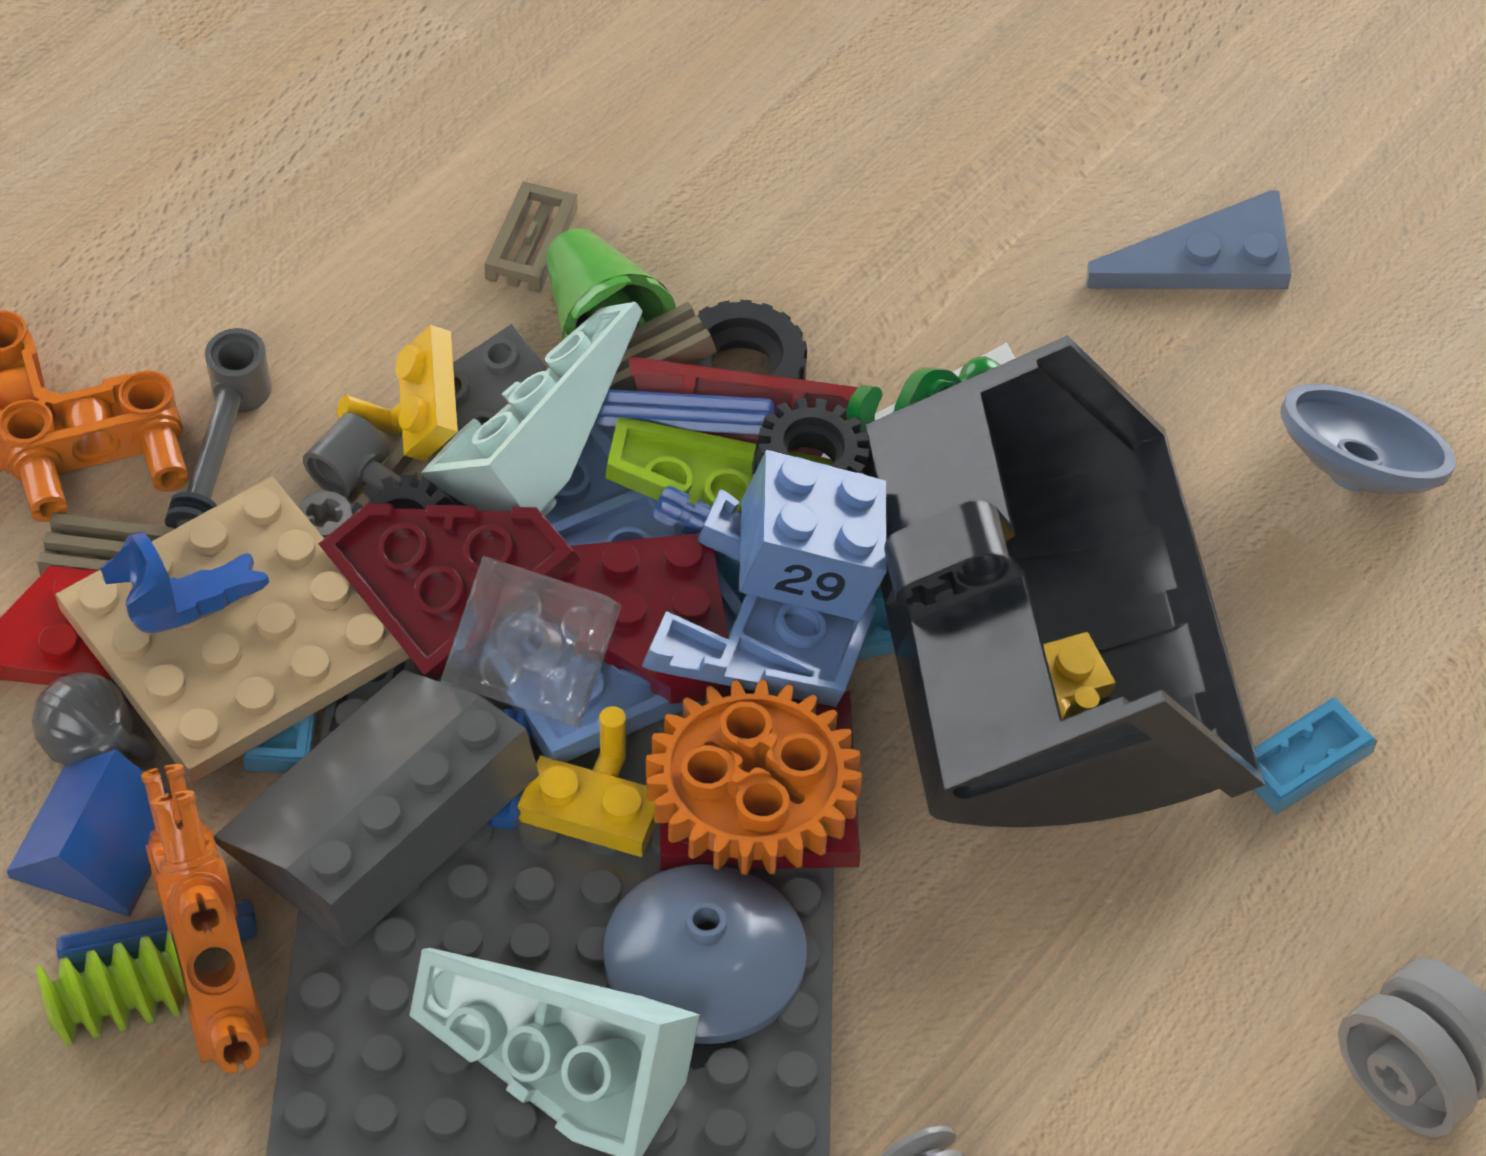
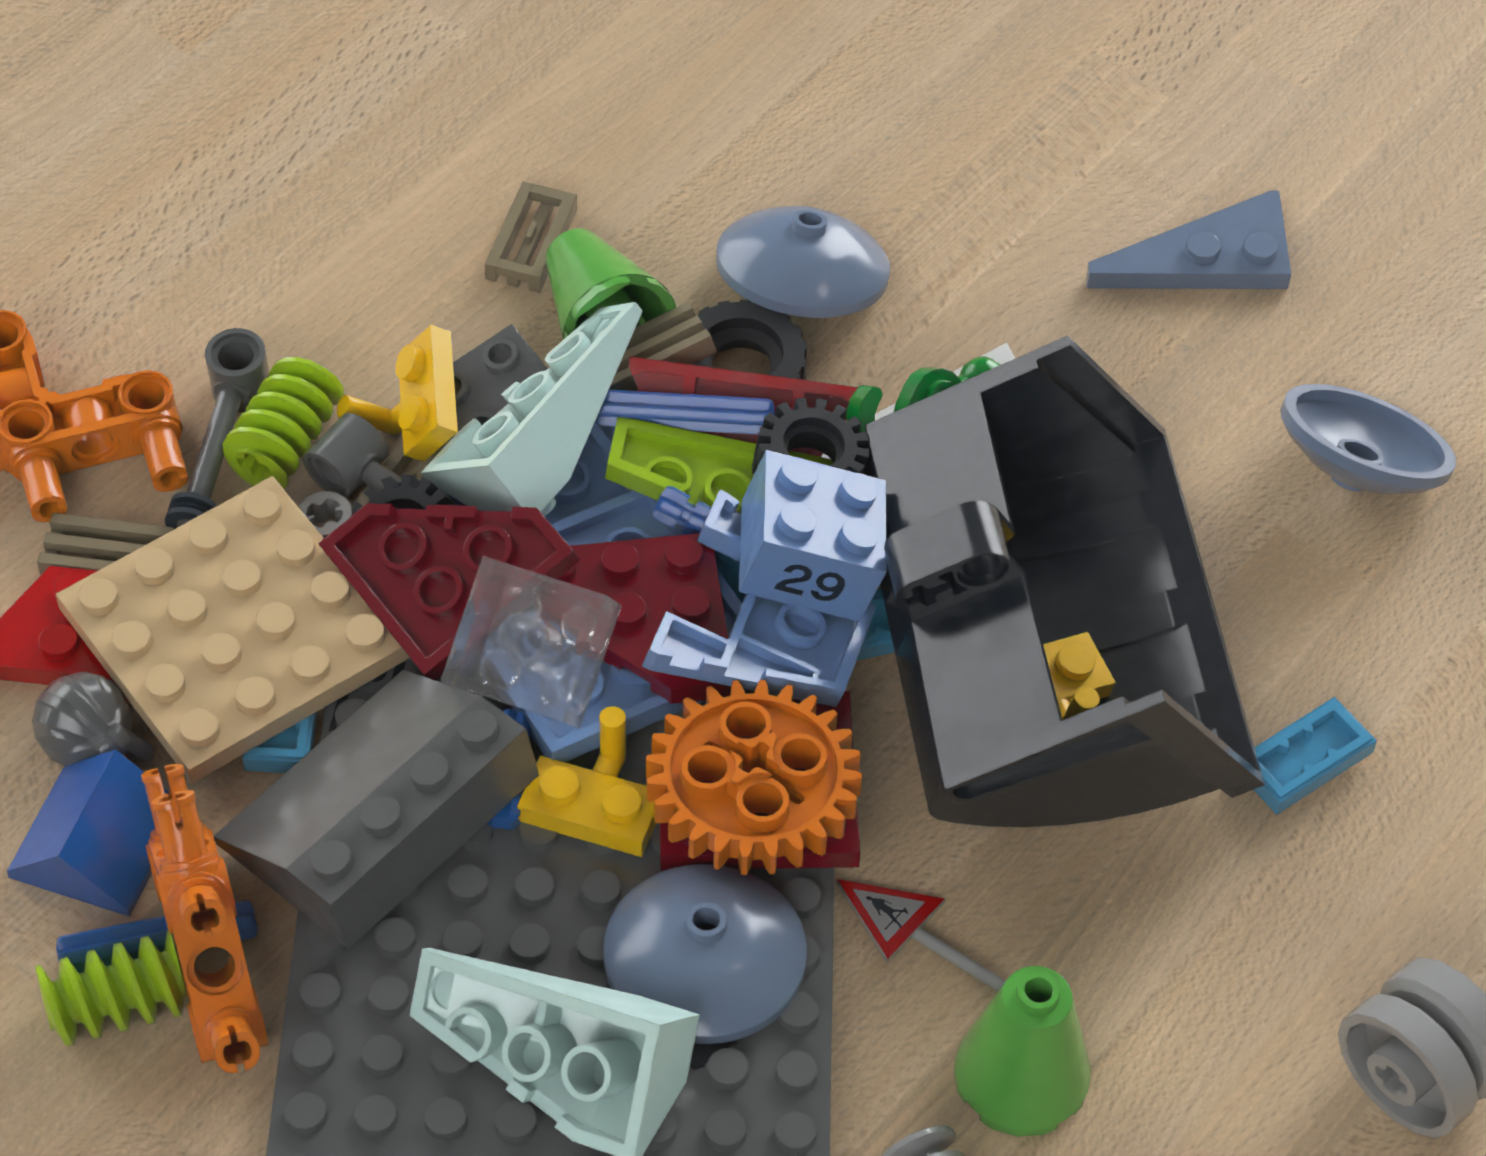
blue hair [100,532,269,633] -> none
none -> lime piece [223,357,344,489]
none -> sand blue dish [716,206,890,318]
none -> piece [836,879,1005,991]
none -> bright green cone [954,966,1091,1137]

